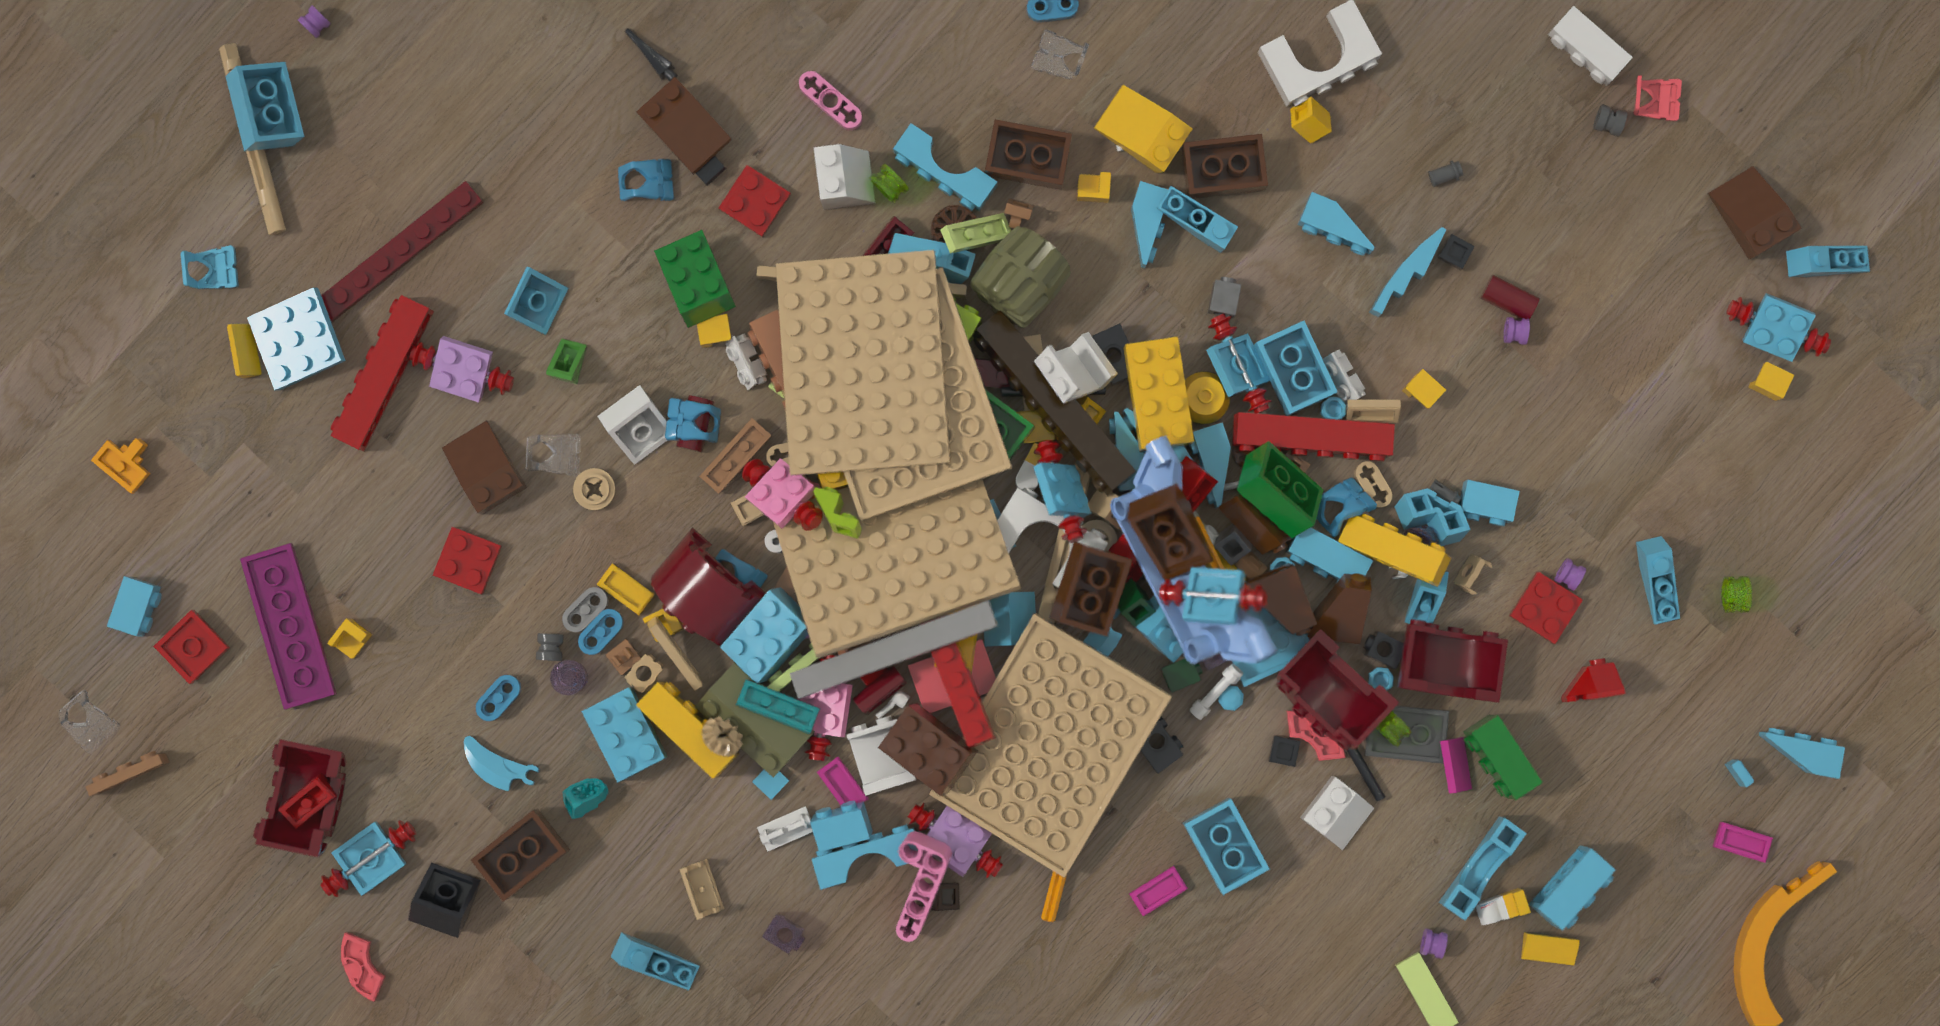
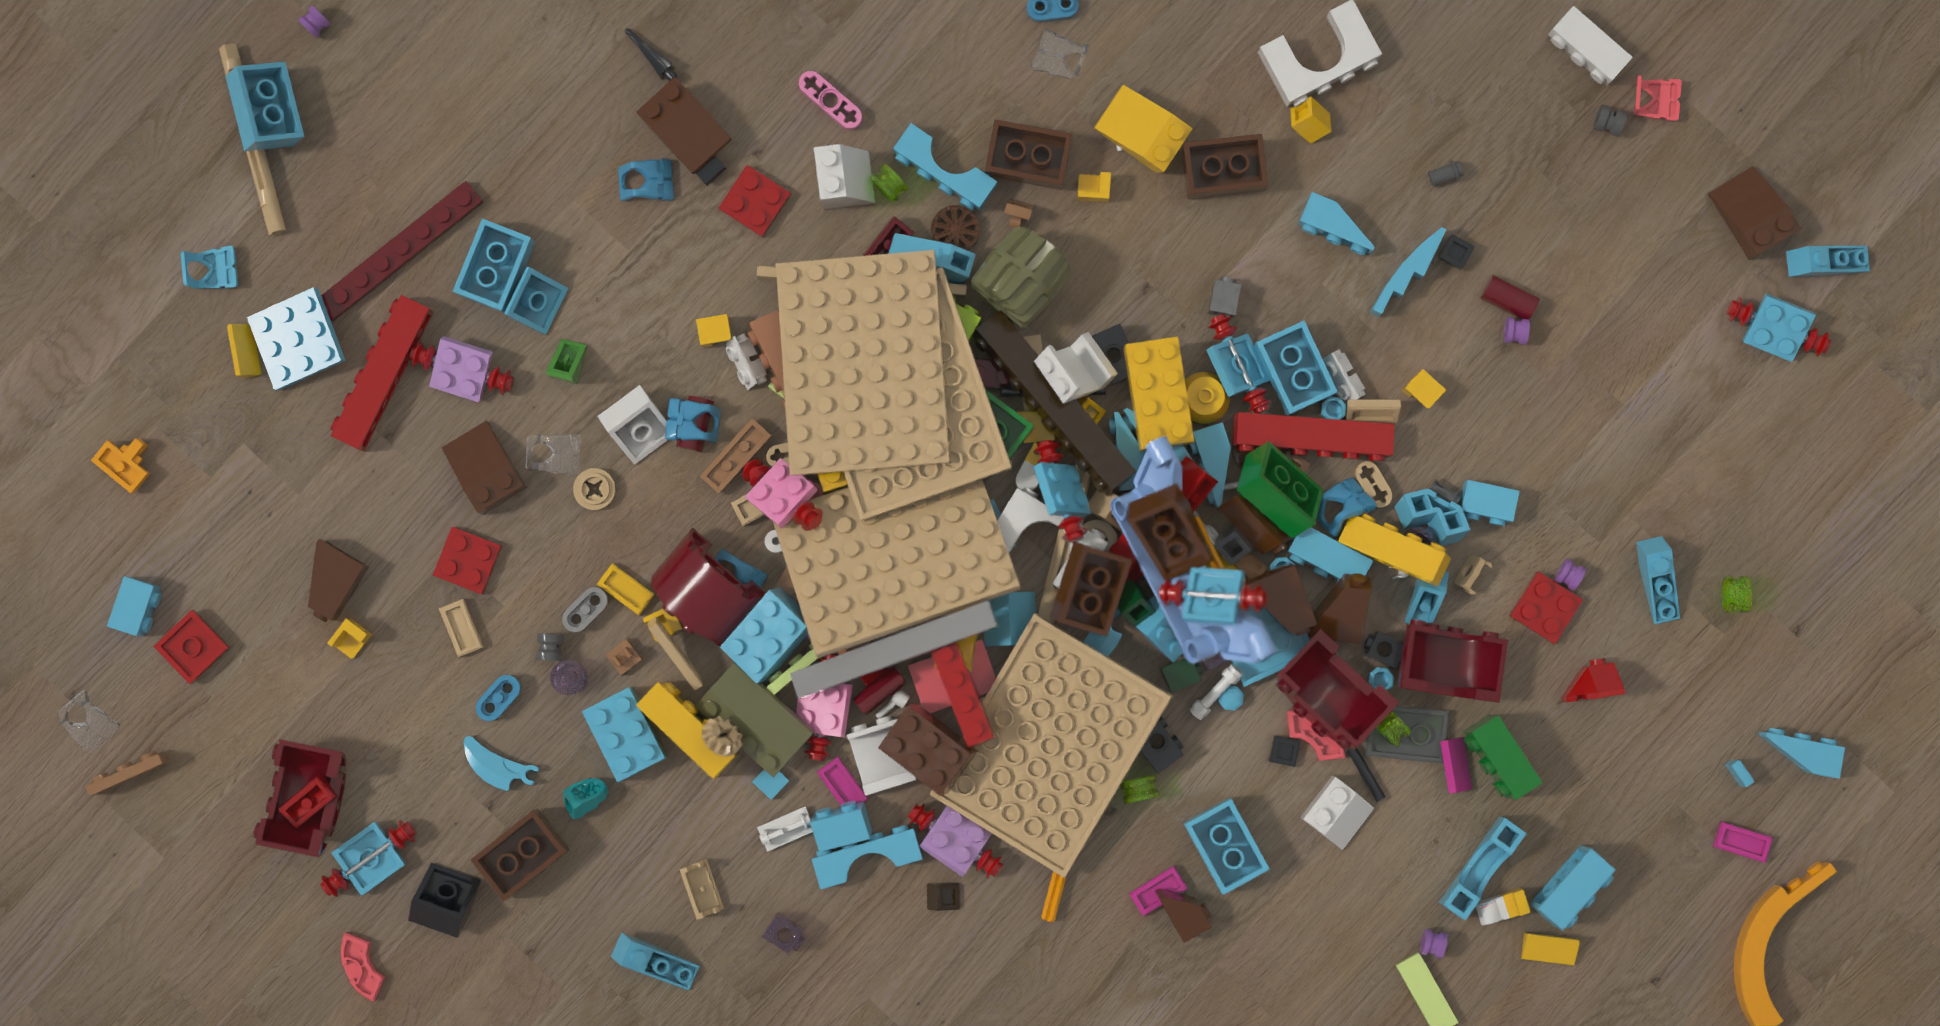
magenta plate [240,543,337,710] -> none
dark azure plate [578,609,624,655] -> none
tan piece [624,654,664,693] -> none
green brick [654,230,736,328] -> none
teal tile [736,679,820,734] -> none
lime slope [813,487,862,539] -> none
bright pink beam [896,831,952,942] -> none
yellowish green plate [940,213,1011,254] -> none
medium azure slope [1131,181,1168,268] -> none
medium azure slope [1157,186,1238,253] -> none
yellow panel [1749,362,1794,401] -> none
none -> reddish brown slope [308,539,369,622]
none -> tan tile [439,599,484,657]
none -> medium azure brick [453,218,536,313]
none -> clear neon green wheel [1120,775,1160,804]
none -> reddish brown slope [1155,888,1212,943]

